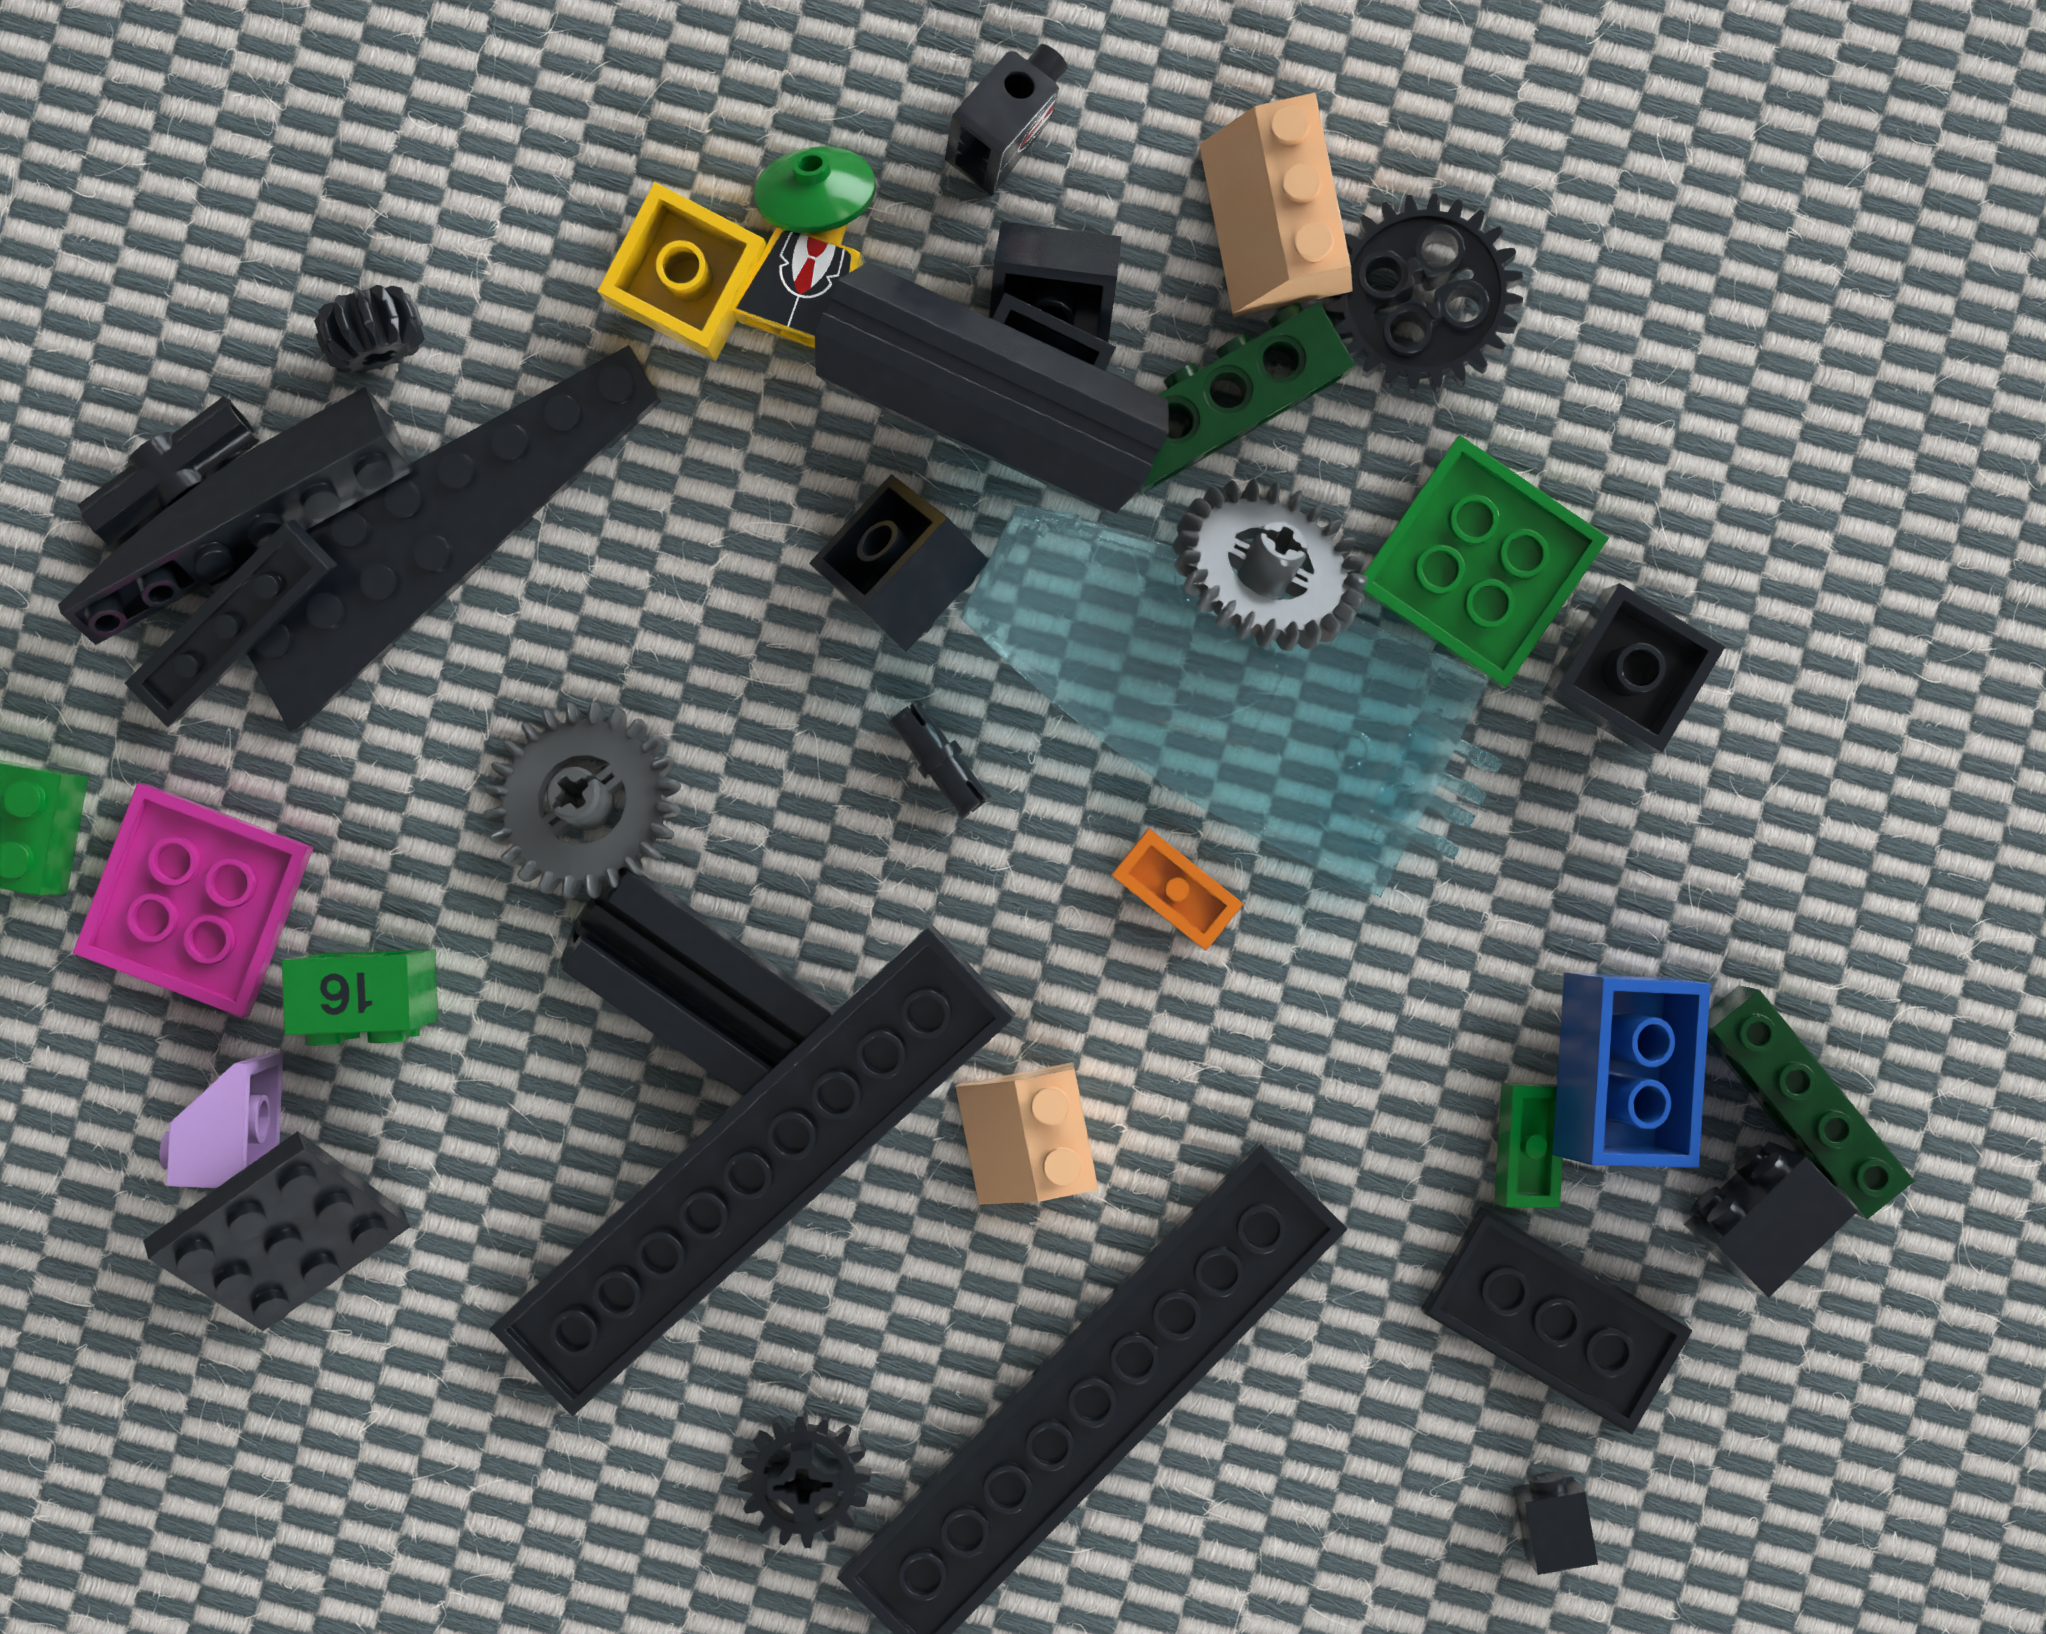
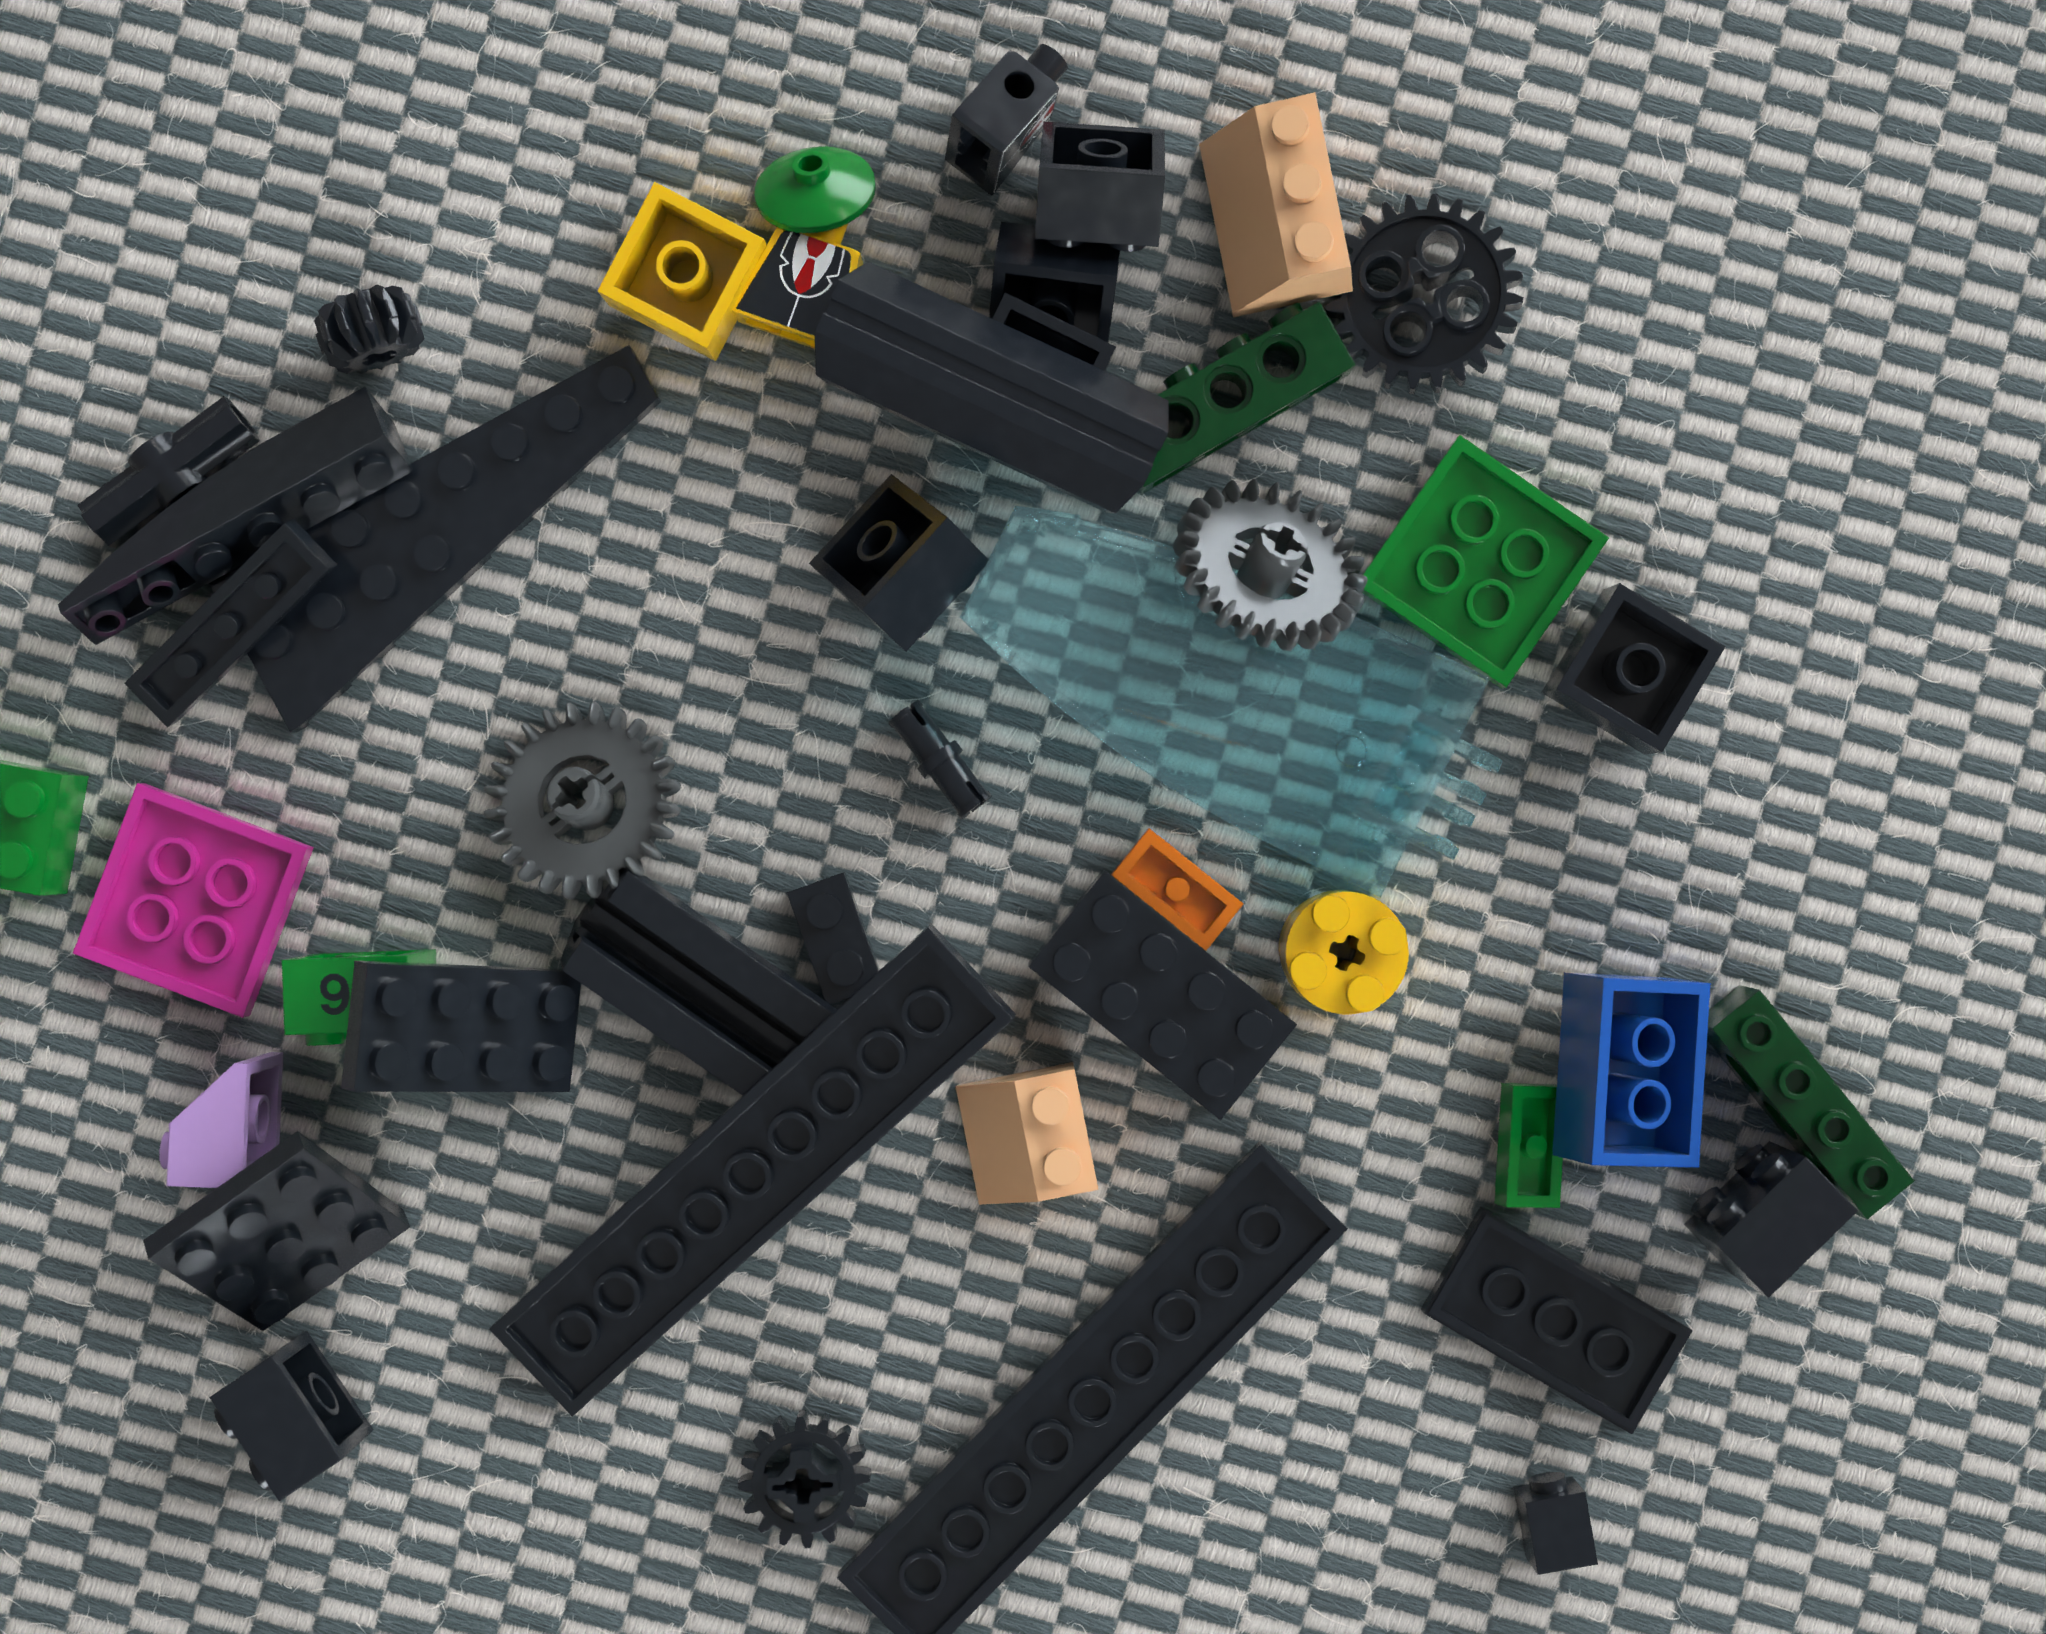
none -> black brick [209,1331,373,1501]
none -> black plate [341,961,581,1092]
none -> black plate [786,872,880,1005]
none -> black brick [1028,870,1297,1121]
none -> black brick [1035,121,1165,252]
none -> yellow brick [1278,890,1409,1015]

